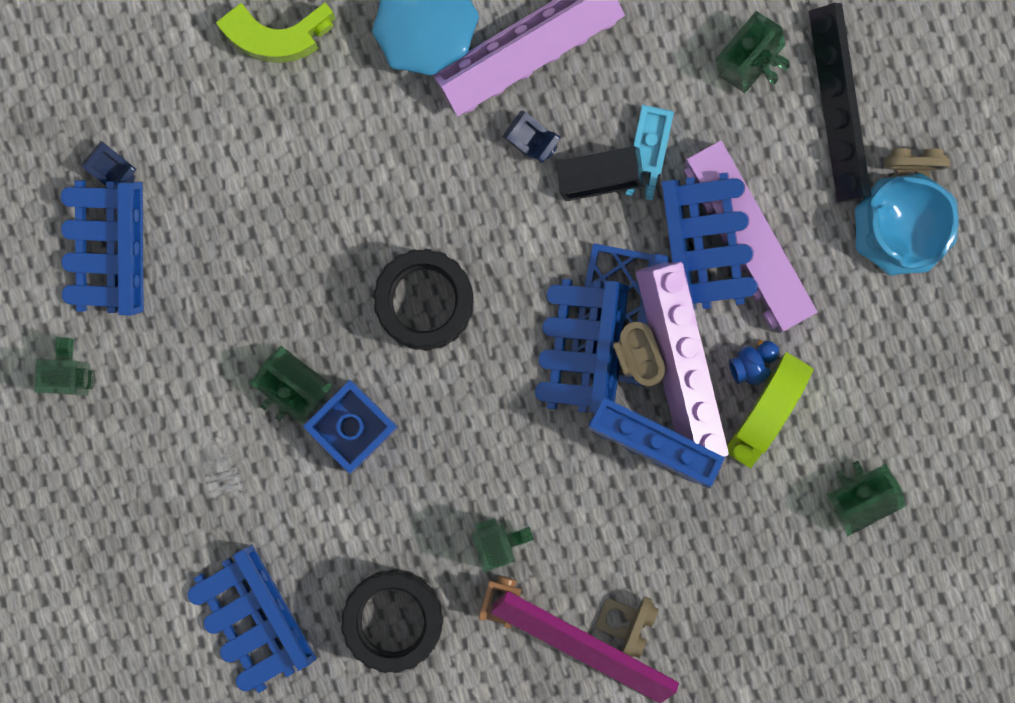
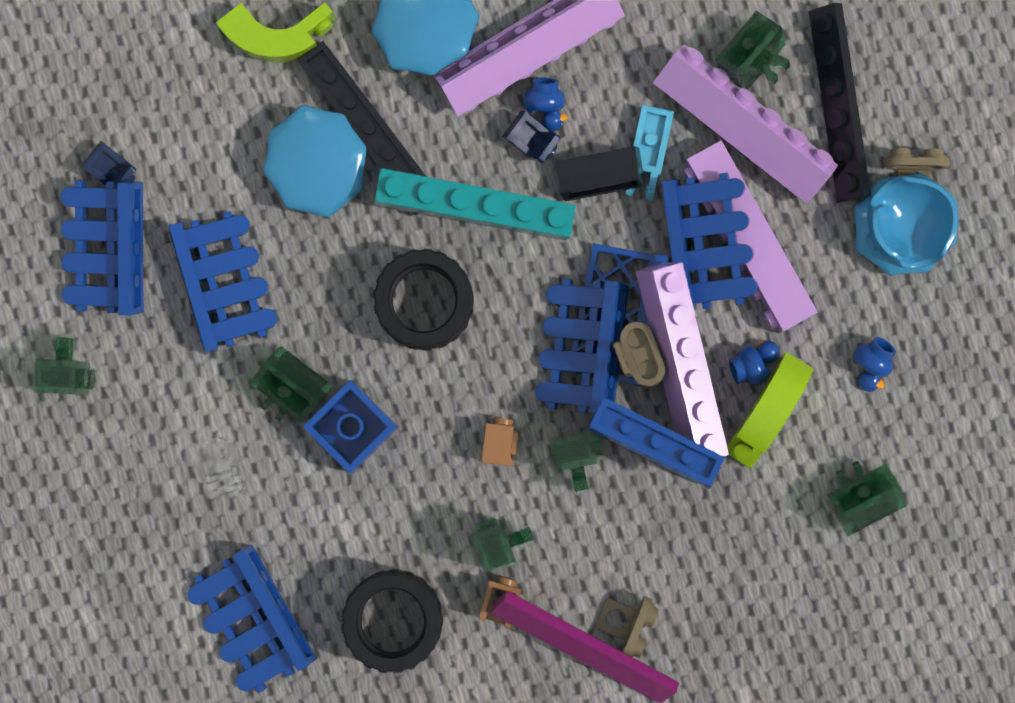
none -> blue fence [169,211,277,355]
none -> dark azure piece [263,105,367,217]
none -> black plate [297,41,426,217]
none -> teal brick [373,168,576,240]
none -> medium nougat window [481,418,518,466]
none -> blue animal [524,77,568,132]
none -> clear green brick [551,431,602,492]
none -> lavender brick [653,44,838,204]
none -> blue animal [852,337,896,392]

